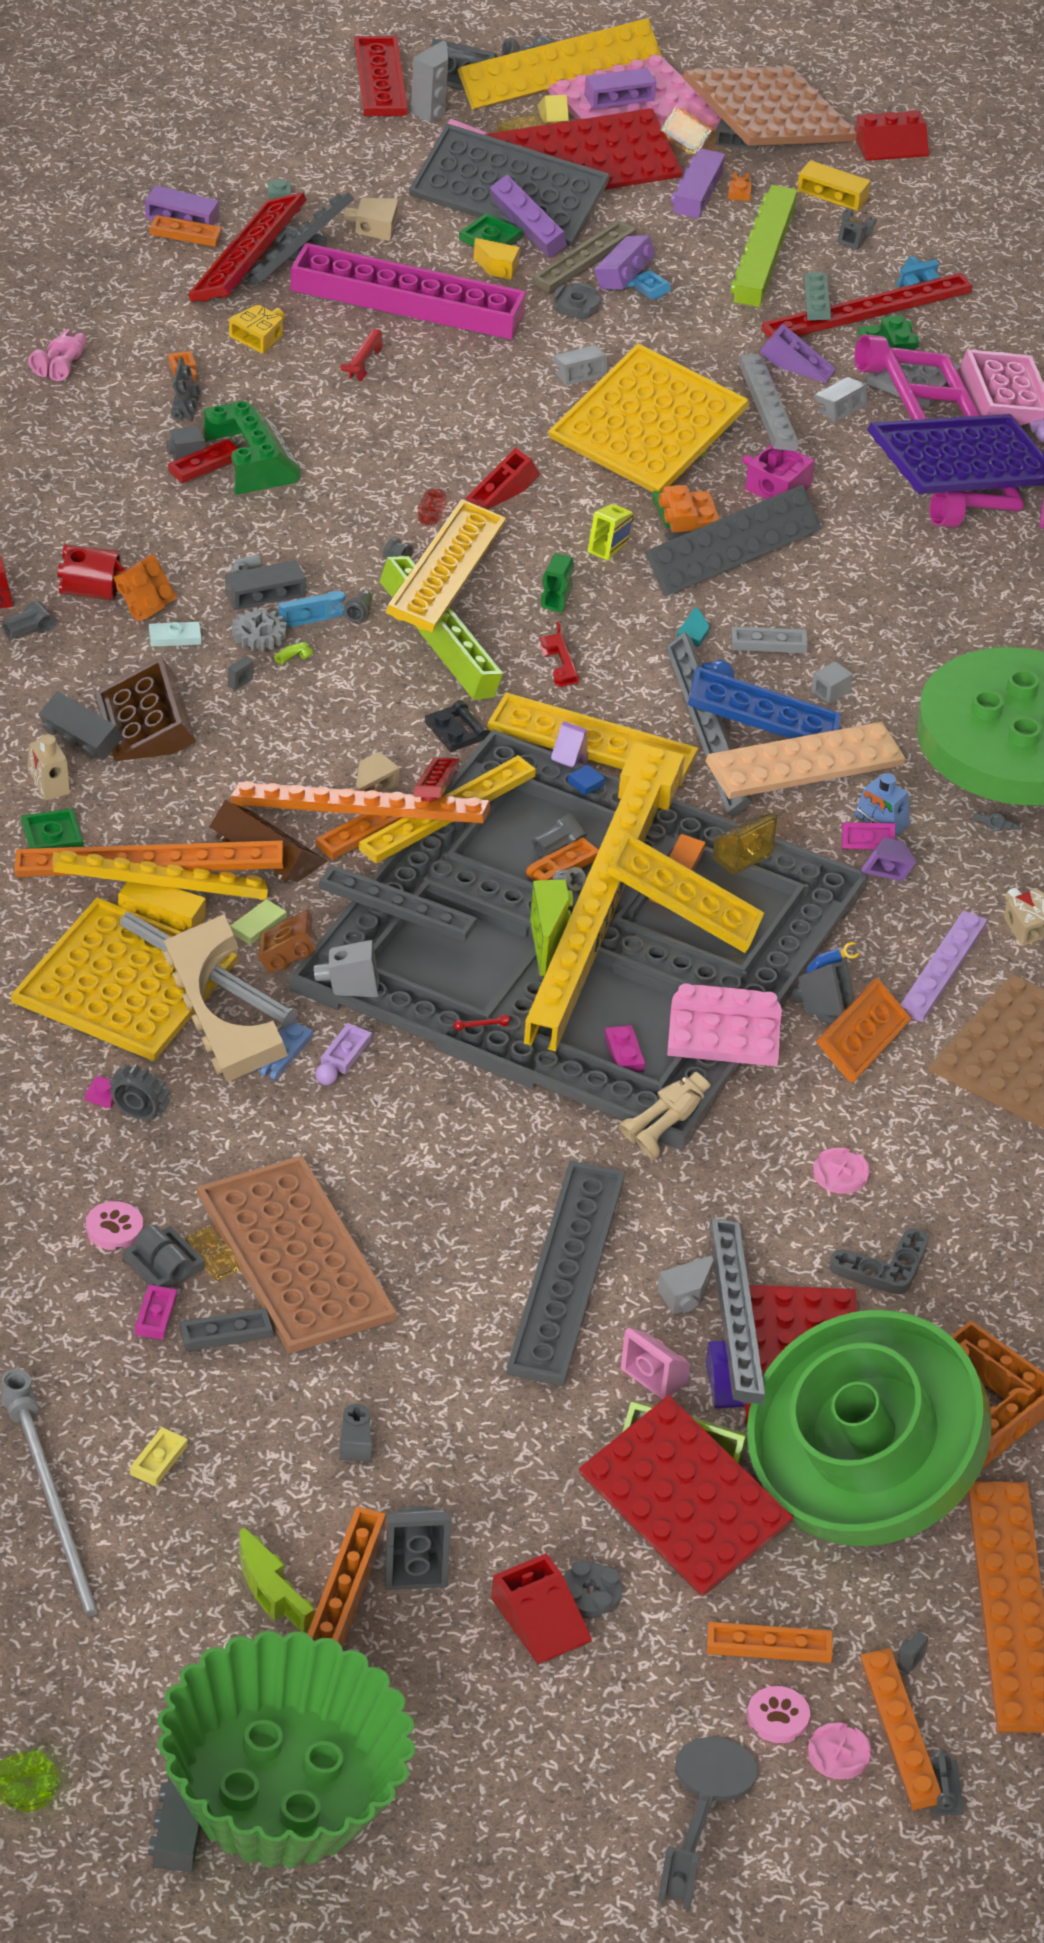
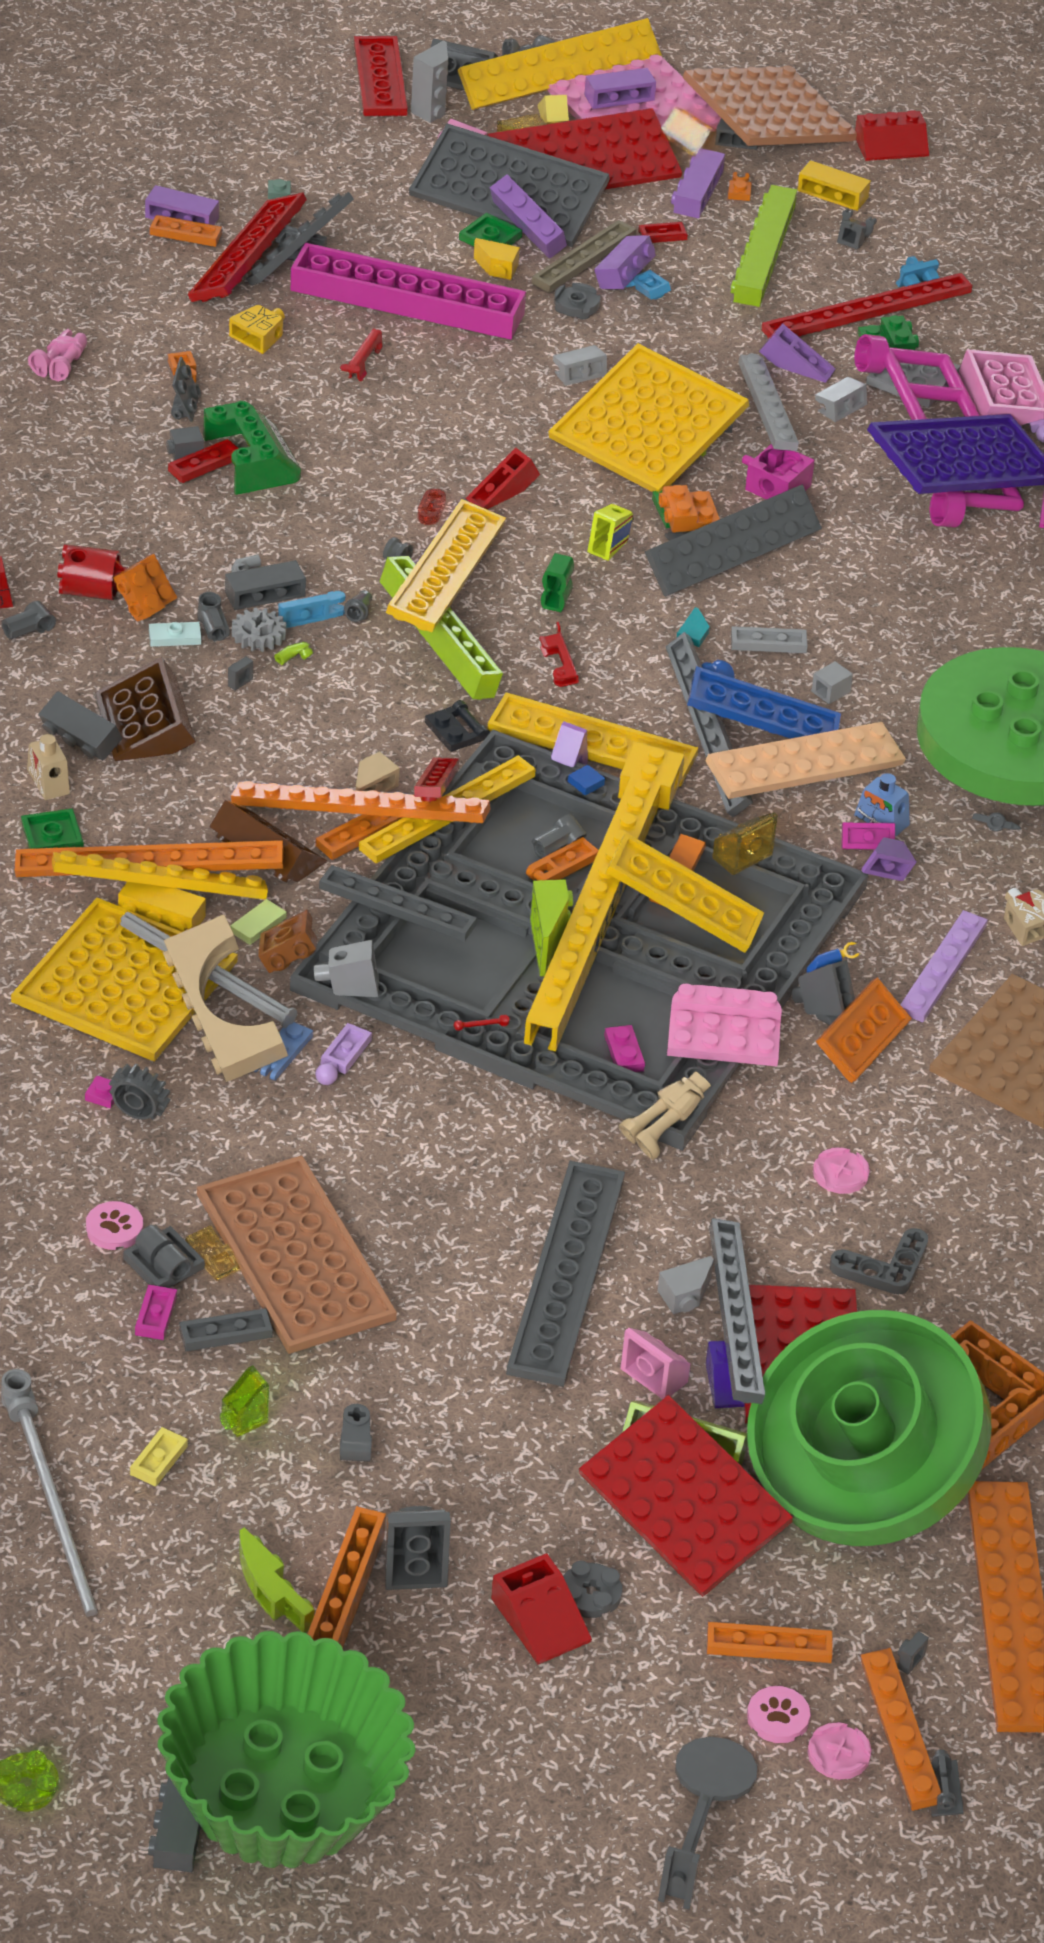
tan torso [344,198,398,241] -> none
light grey bush [553,867,586,891] -> none
sand green plate [804,271,830,320] -> none
none -> dark grey piece [197,592,230,642]
none -> clear neon green slope [220,1365,269,1437]
none -> red tile [638,222,688,243]

